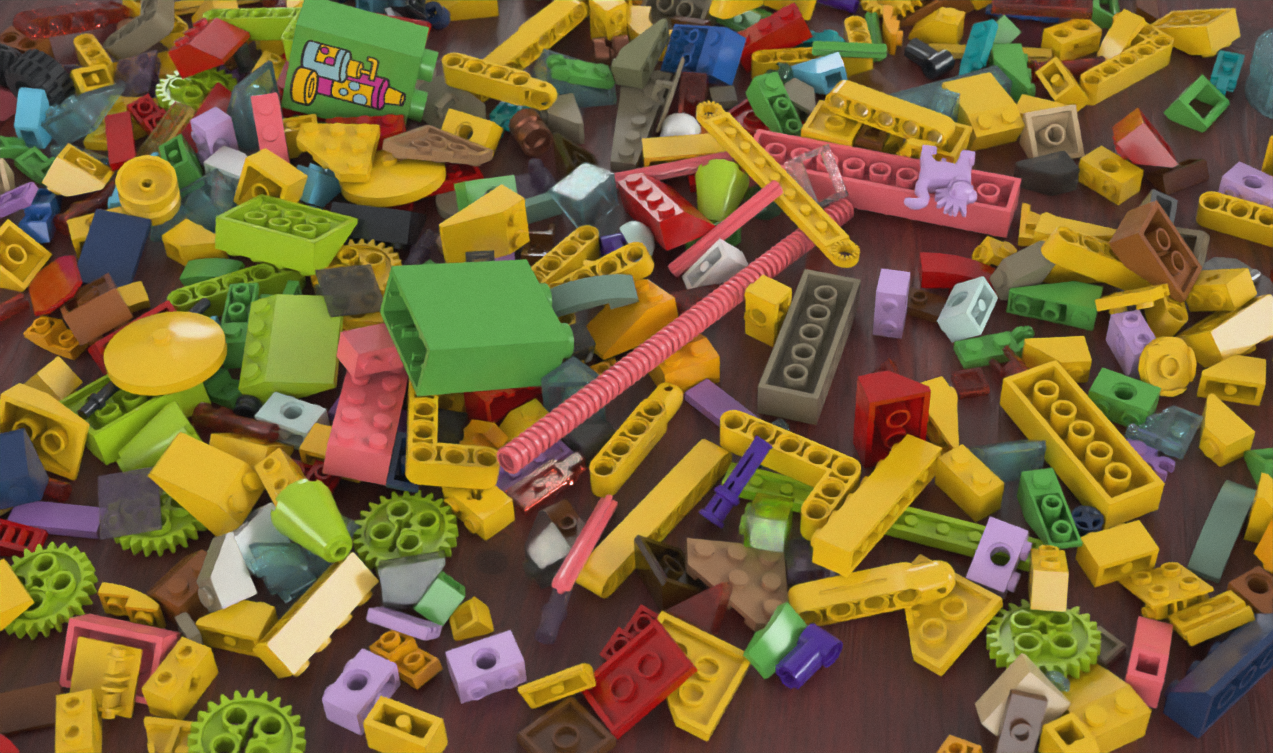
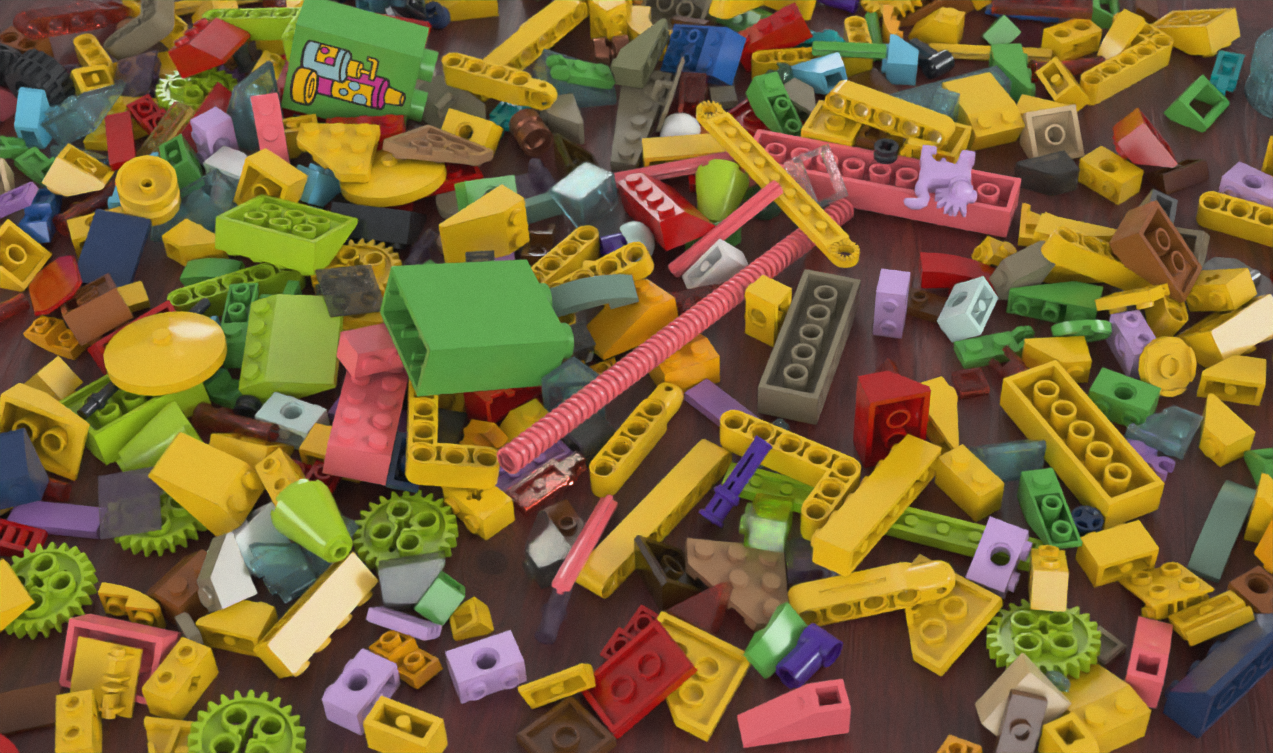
teal hinge [958,19,998,78] -> none
none -> coral slope [737,679,851,748]
none -> black bush [873,138,899,164]
none -> medium azure slope [881,34,919,86]
none -> bright green tile [1051,320,1112,342]

